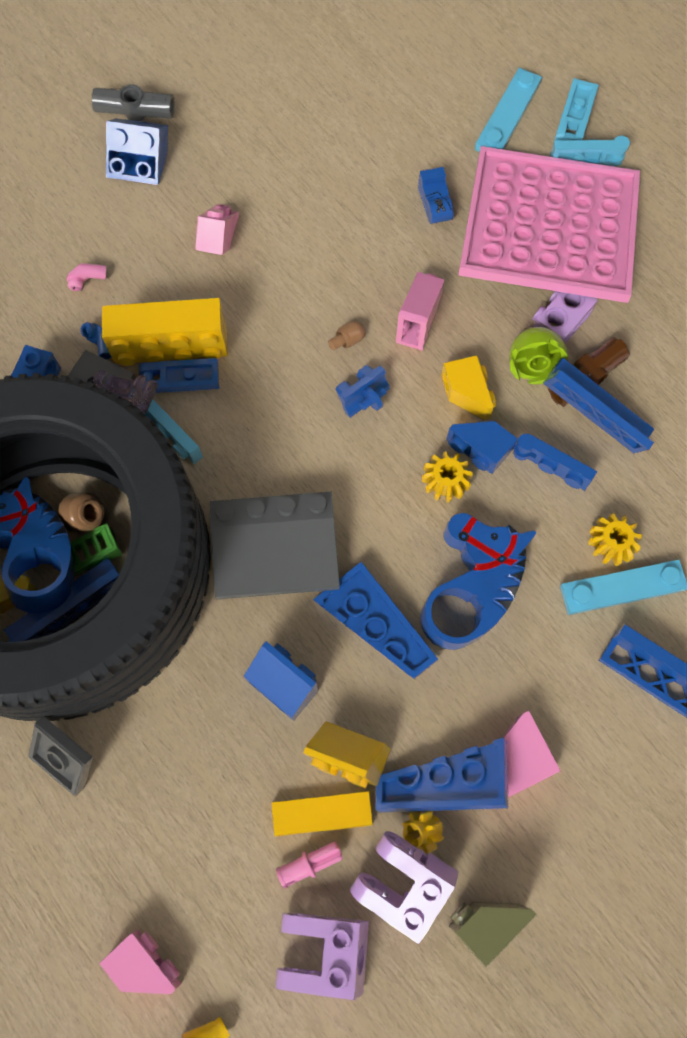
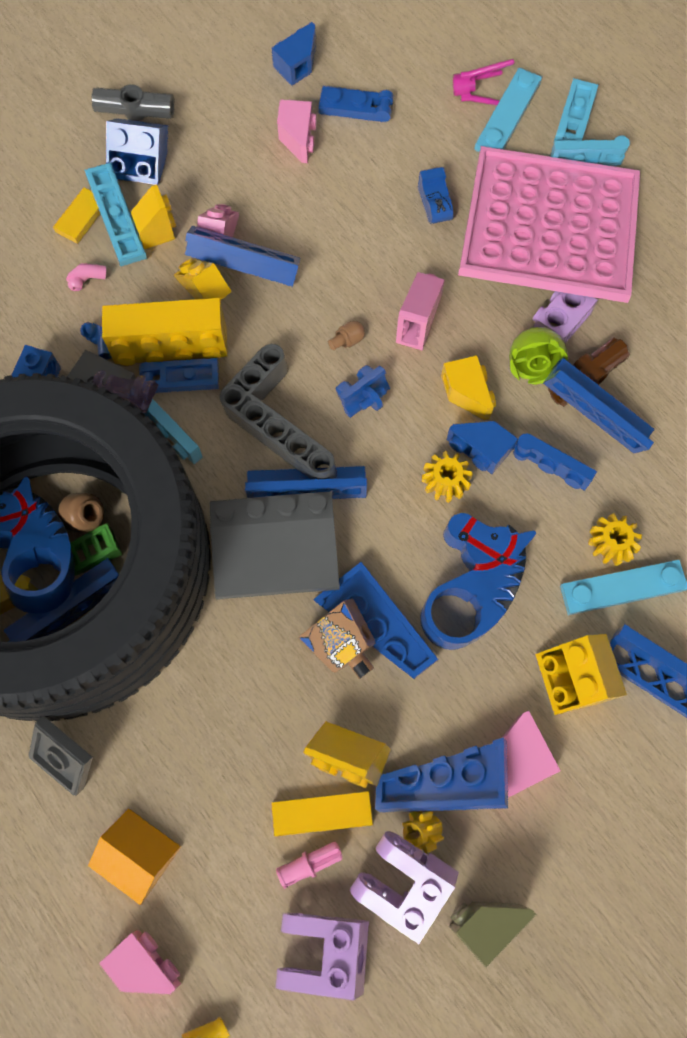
slope [244,641,318,721] -> none
none -> yellow tile [53,187,100,244]
none -> medium azure plate [85,163,147,267]
none -> light orange slope [88,808,182,905]
none -> yellow slope [131,184,177,250]
none -> yellow slope [174,258,232,300]
none -> fence [185,225,300,287]
none -> dark grey beam [219,344,337,480]
none -> blue fence [245,466,367,499]
none -> blue slope [271,22,316,86]
none -> bright pink slope [277,100,317,163]
none -> torso [298,598,376,679]
none -> blue plate [318,86,394,122]
none -> dark pink plant [453,59,515,105]
none -> yellow slope [535,634,627,715]

